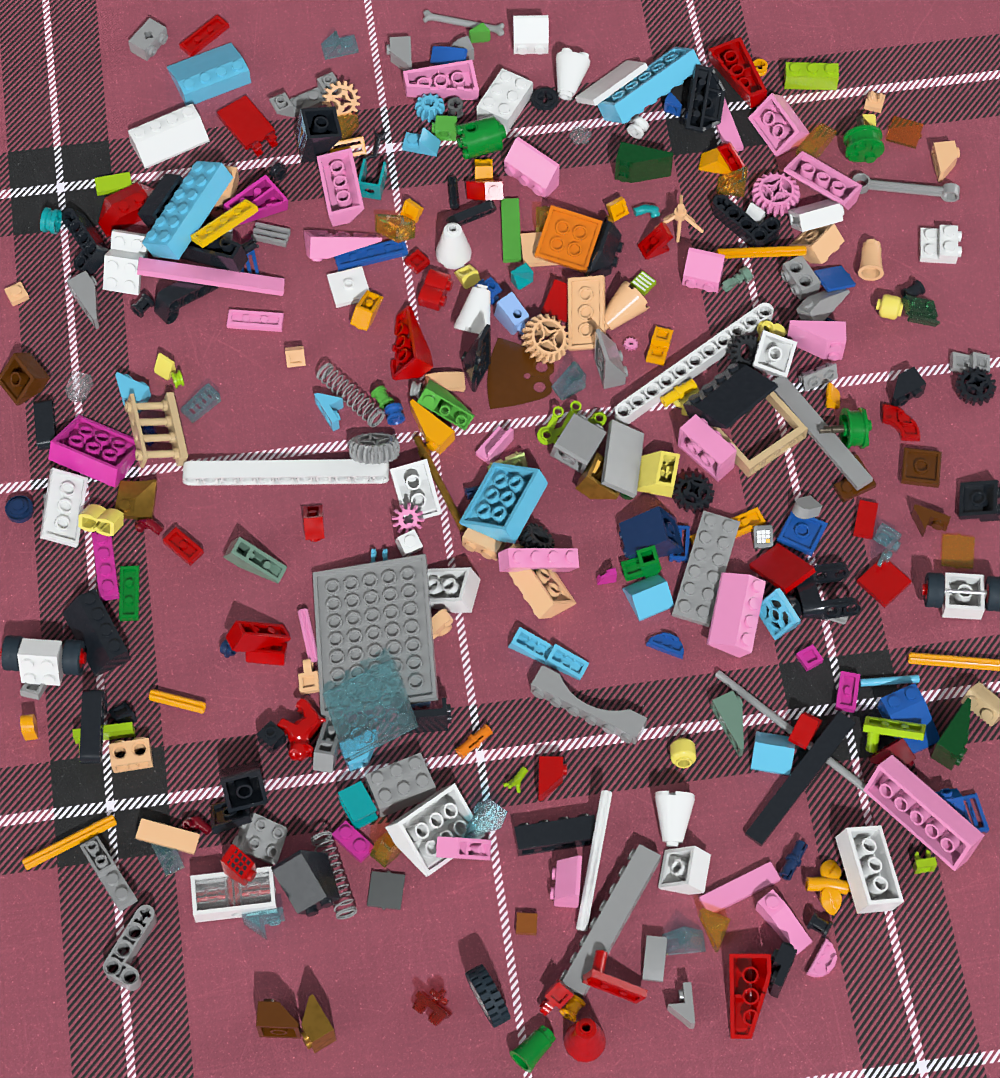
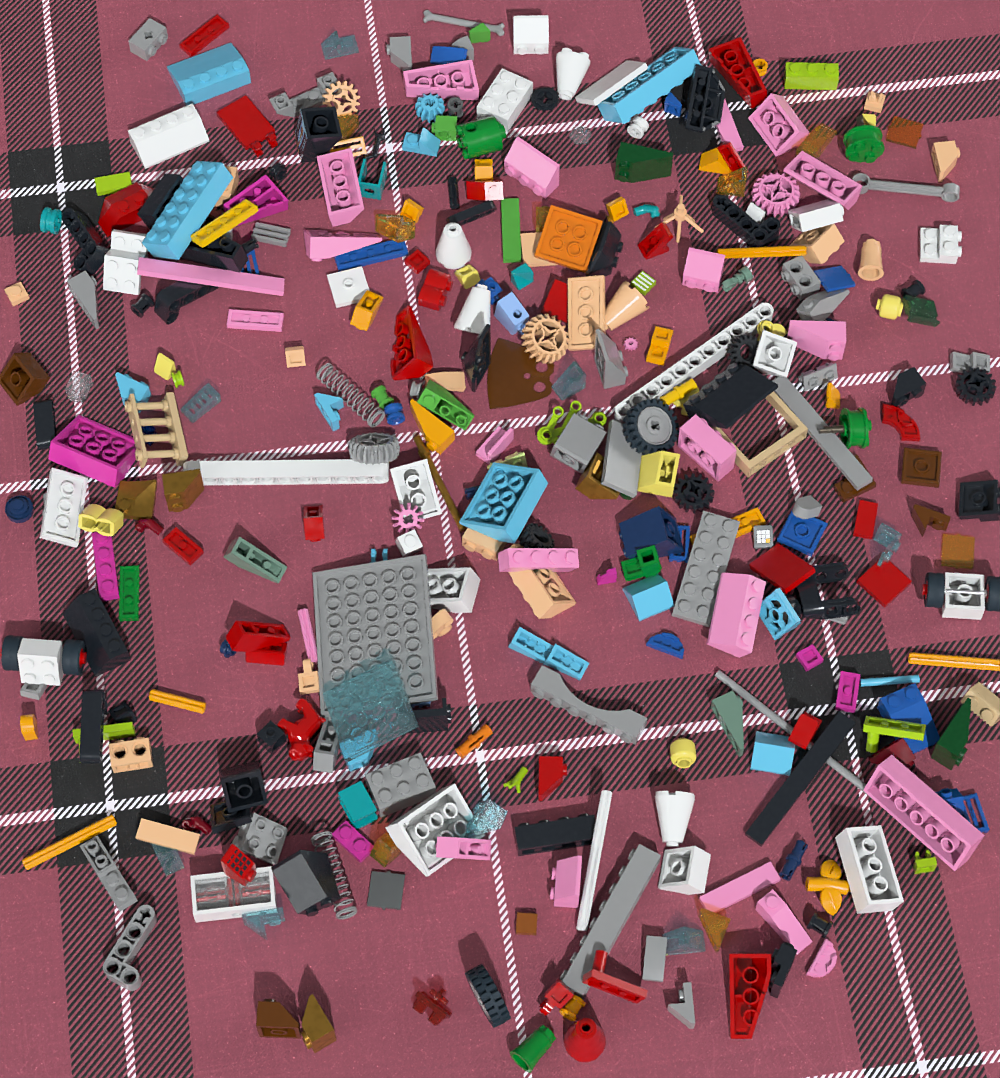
none -> pearl gold slope [162,469,204,512]
none -> wheel [623,399,679,455]

